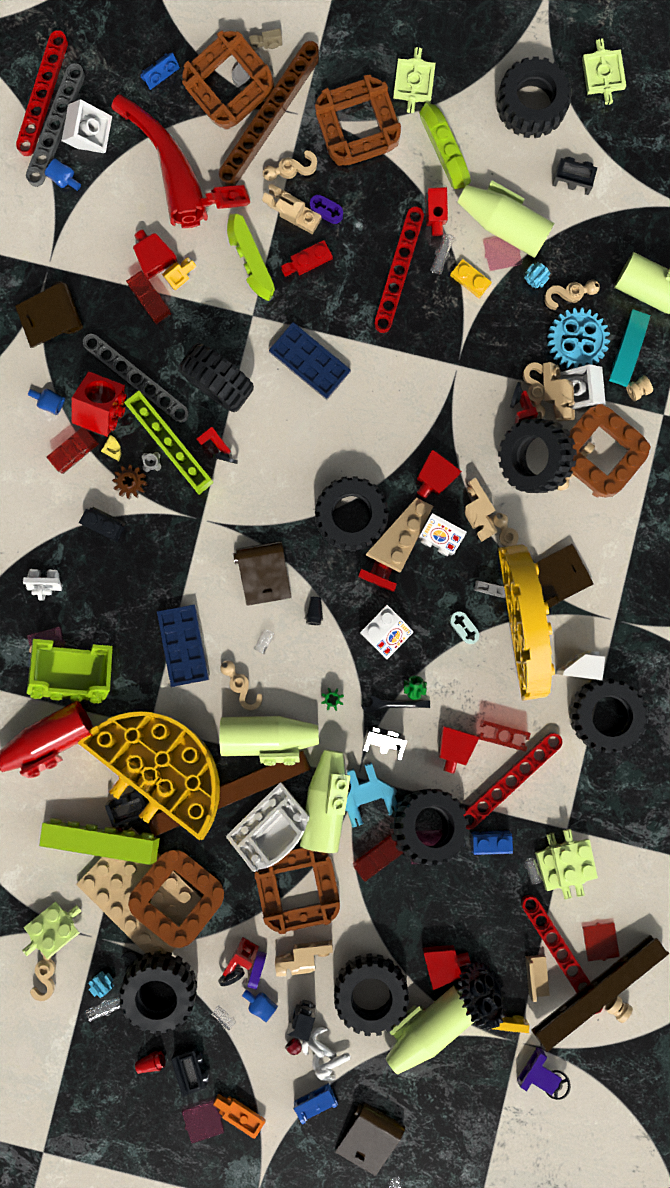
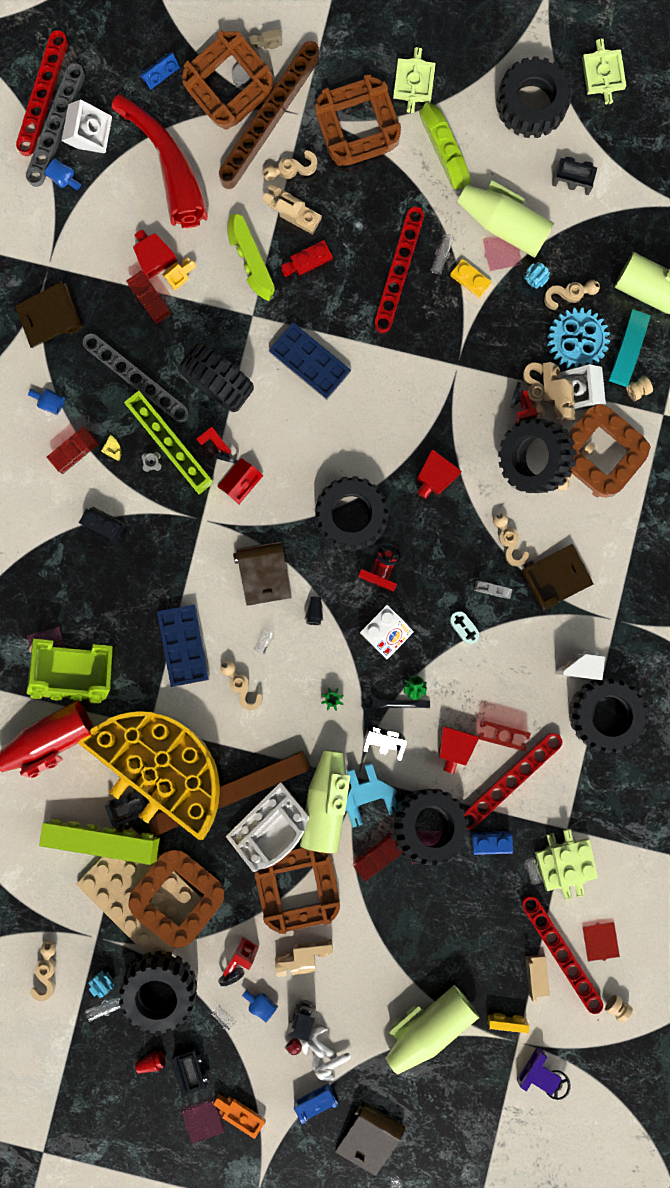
yellowish green plate [22,902,81,959] -> none
white hips [23,569,62,601] -> none
red brick [72,372,126,437] -> none
reddish brown gear [112,465,147,500] -> none
red plate [200,185,251,209] -> none
yellowish green piece [220,716,319,766] -> none
dark purple beam [247,951,267,990] -> none
dark purple beam [310,195,343,224] -> none
black tyre [334,953,409,1036] -> none
tan wing [366,498,433,572] -> none
white slope [418,513,467,556] -> none
red torso [422,945,471,990] -> none
red torso [425,187,448,236] -> none
black gear [458,962,507,1030] -> none
tan plate [464,478,498,542] -> none
yellow brick [498,544,555,701] -> none
dark brown tile [531,935,669,1052] -> none
none -> red panel [217,458,263,505]

